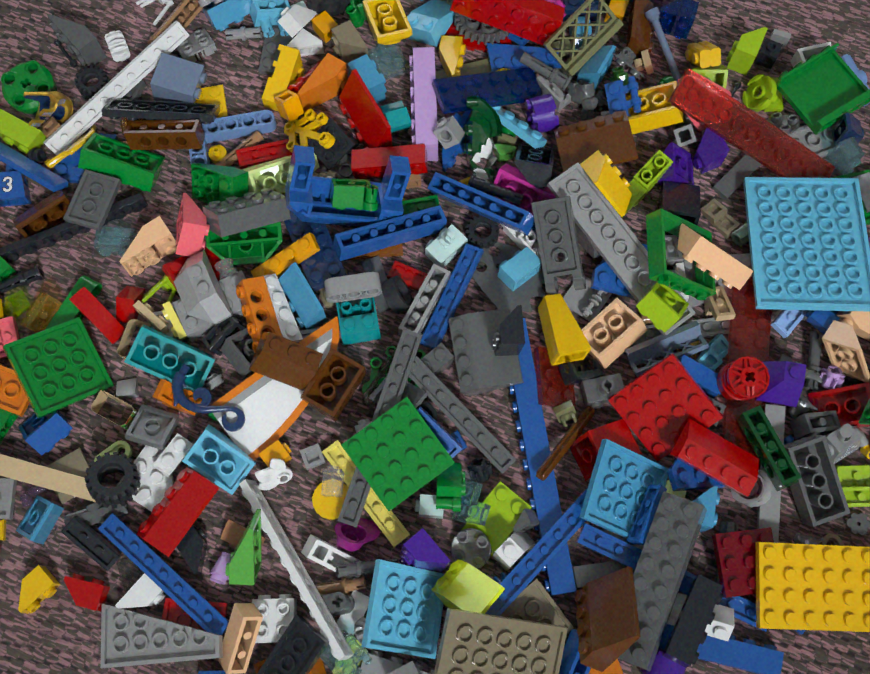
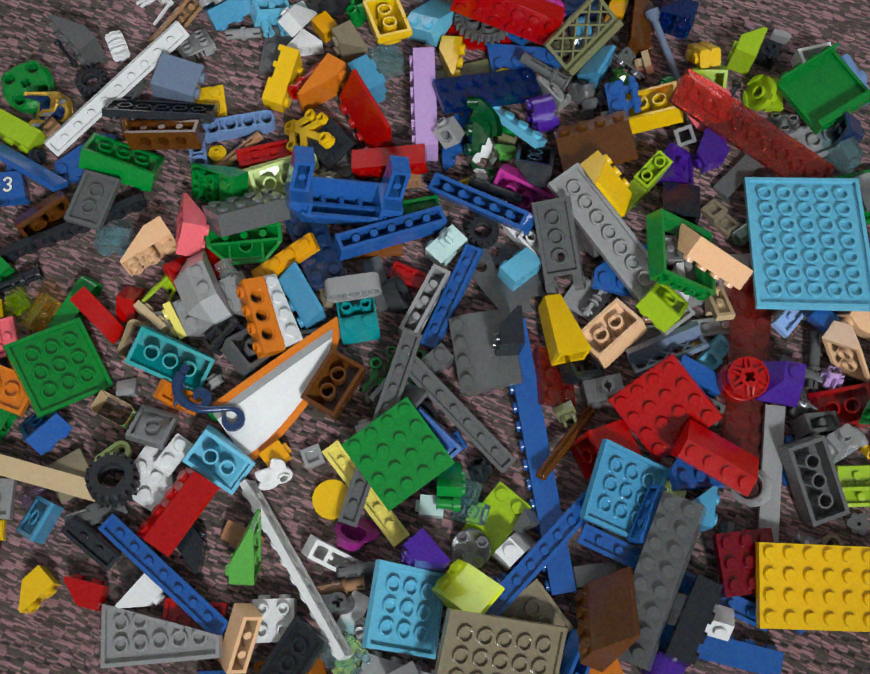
yellow animal [45,125,97,169] -> none
lavender cone [209,552,231,585] -> none
reddish brown slope [249,332,323,391] -> none
light orange brick [274,89,304,122] -> none
clear bracket [321,465,344,497] -> none
green hinge [330,179,378,211] -> none
teal brick [381,100,412,133] -> none
dark green brick [737,406,802,492] -> none

